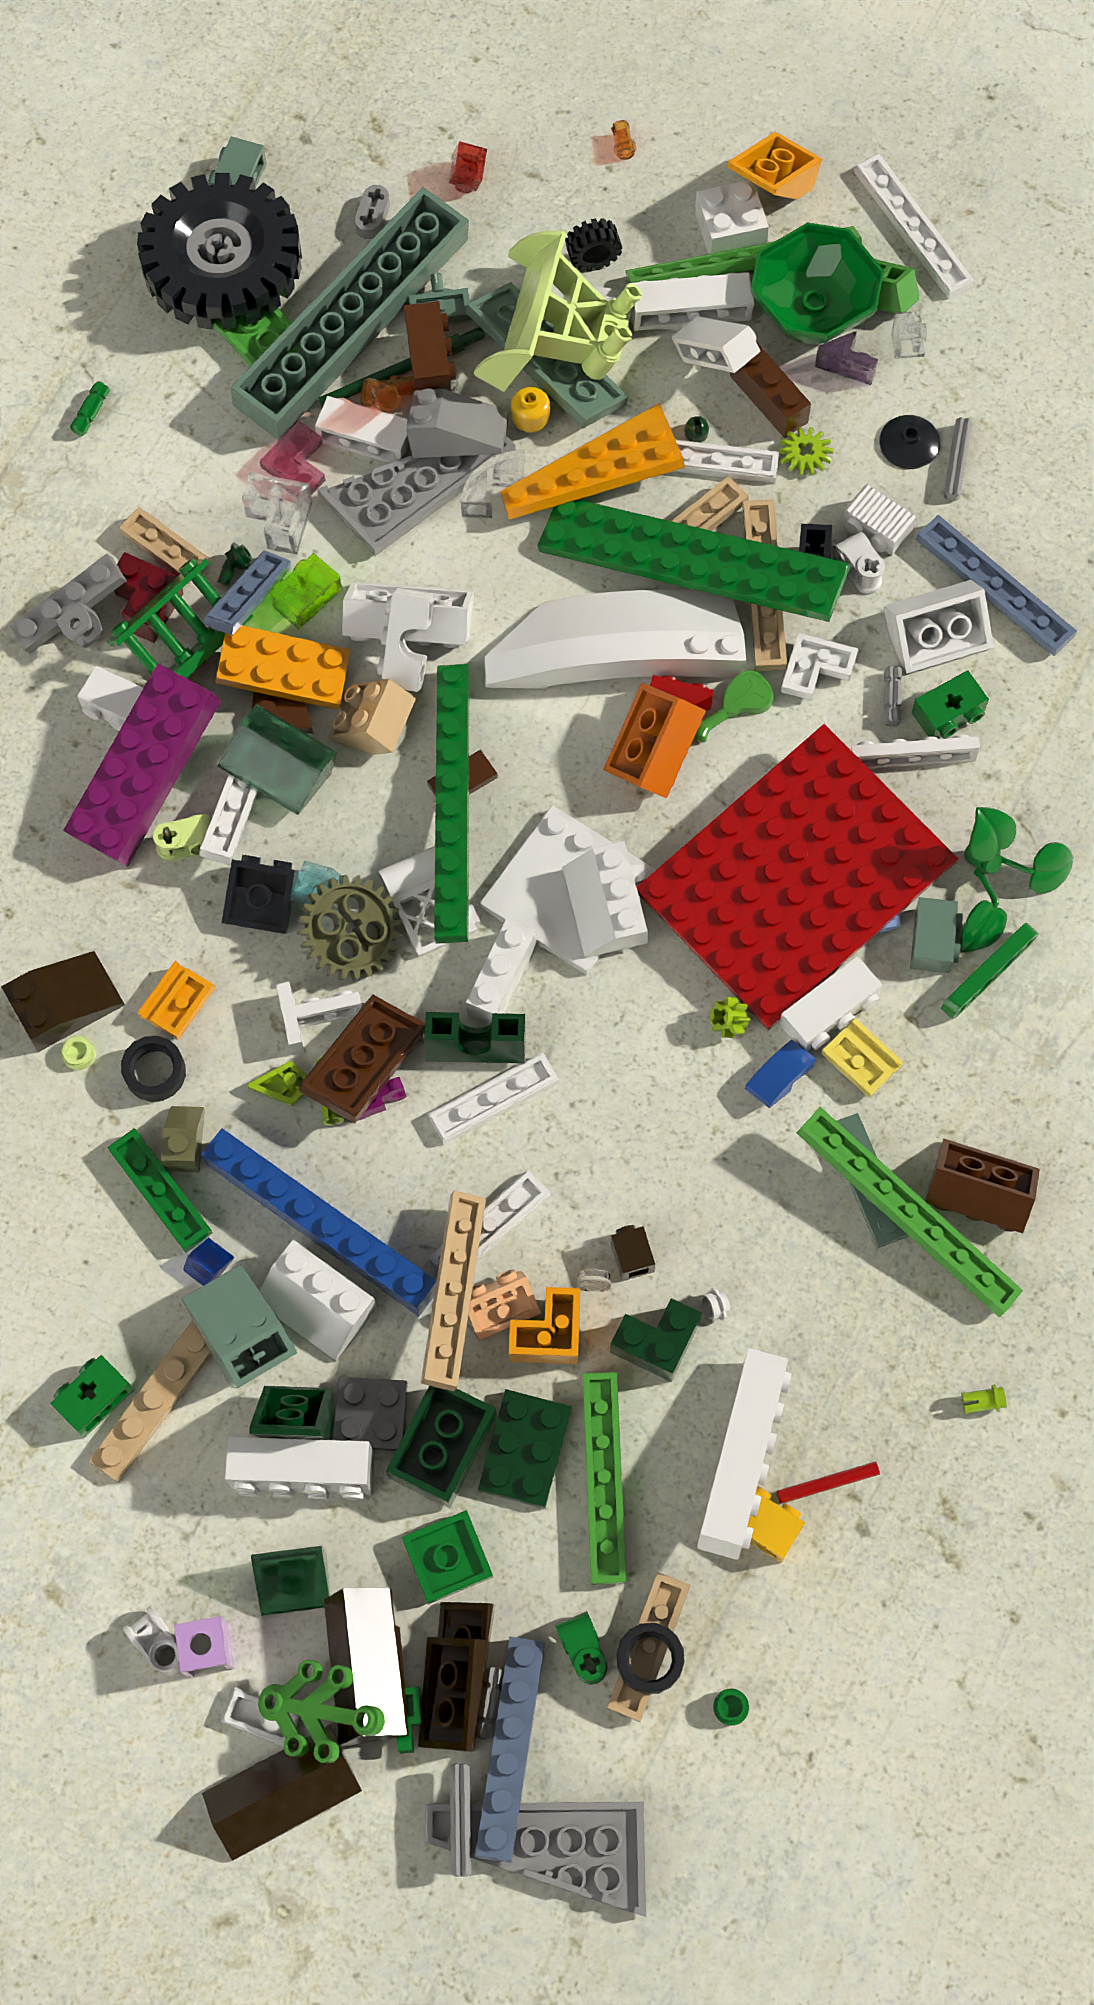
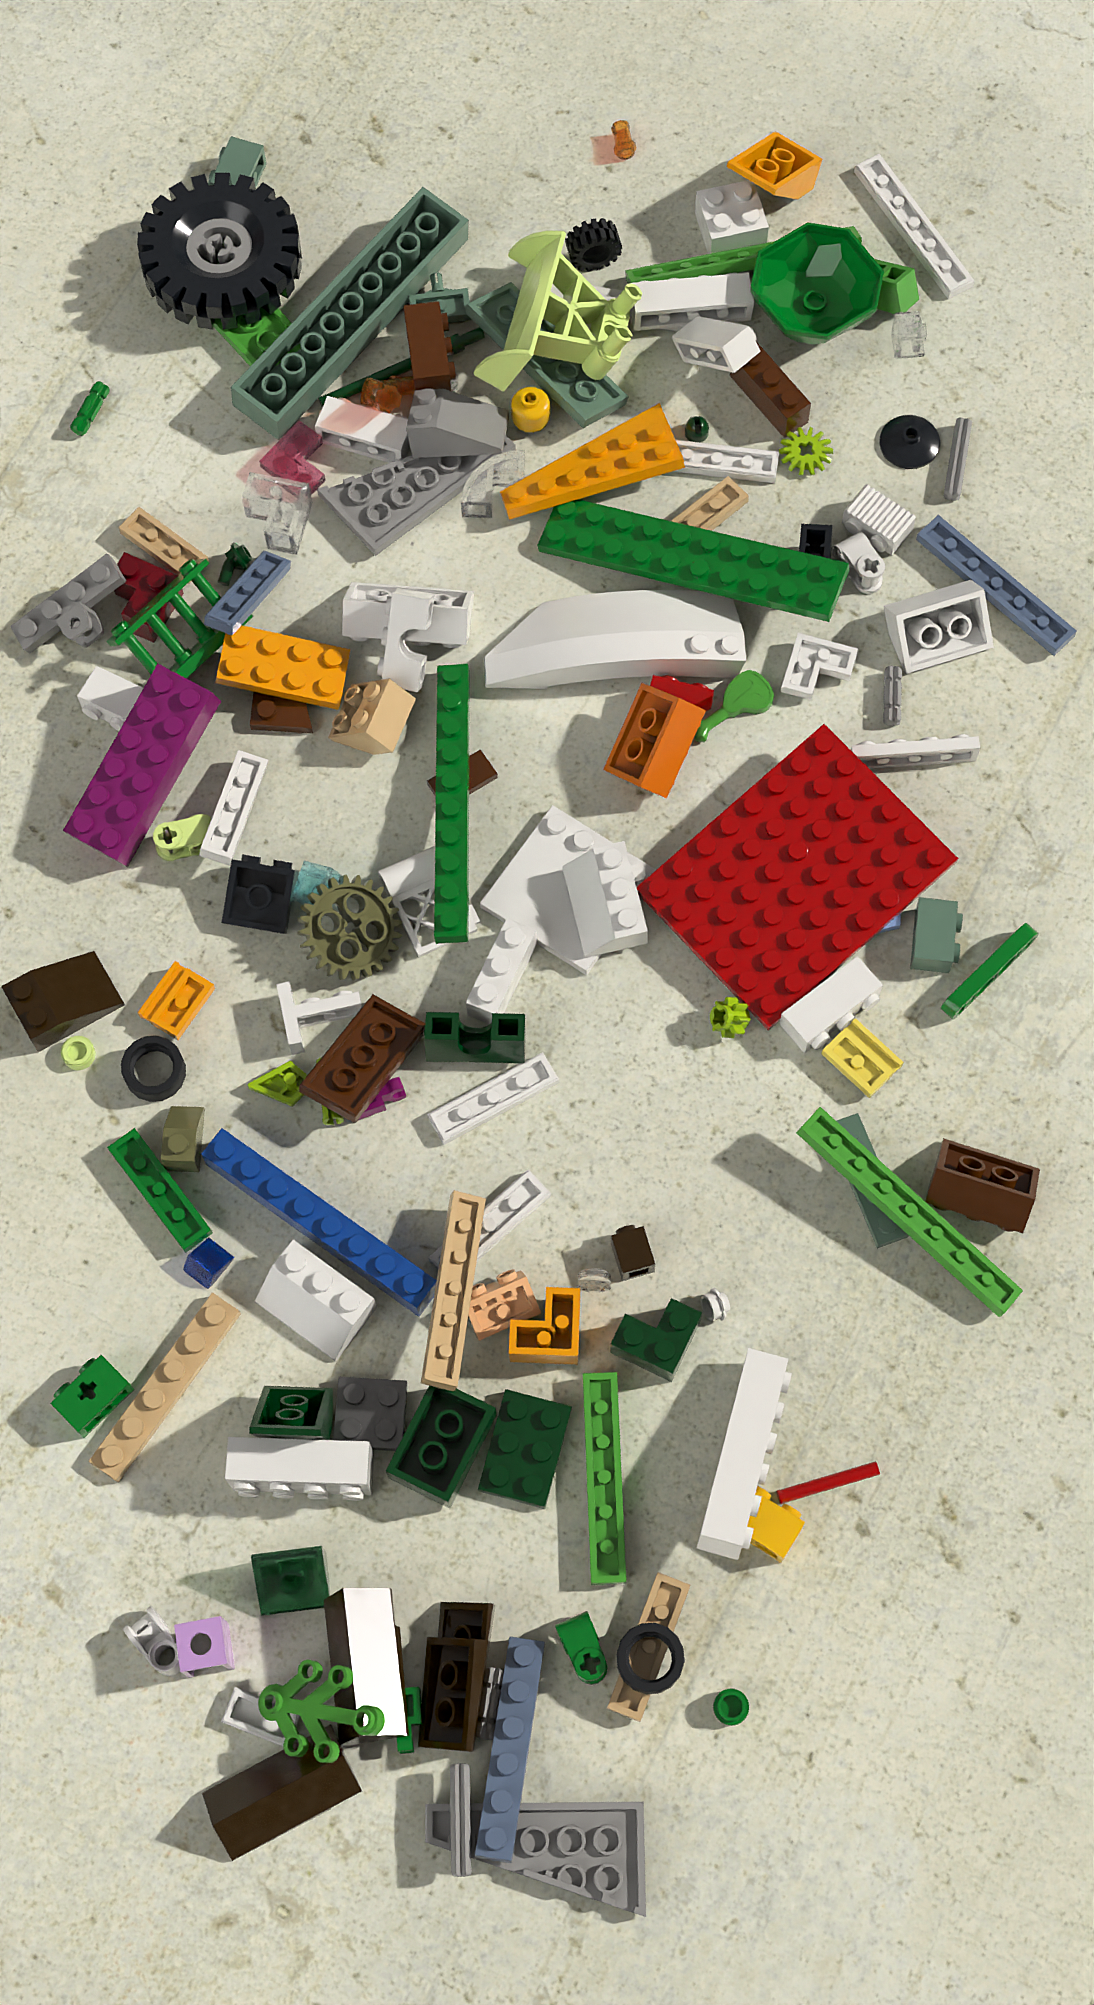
sand green slope [181,1264,297,1388] -> none
clear green slope [218,704,337,815] -> none
clear neon green brick [270,553,342,630] -> none
light grey beam [355,185,390,239] -> none
green plate [402,1510,493,1605] -> none
clear red brick [449,141,487,193] -> none
tan plate [743,500,787,671] -> none
blue slope [745,1039,816,1108] -> none
clear purple slope [815,331,878,385] -> none
green brick [911,670,989,739] -> none
green plant [960,807,1074,952] -> none
lime pin [961,1384,1007,1415] -> none

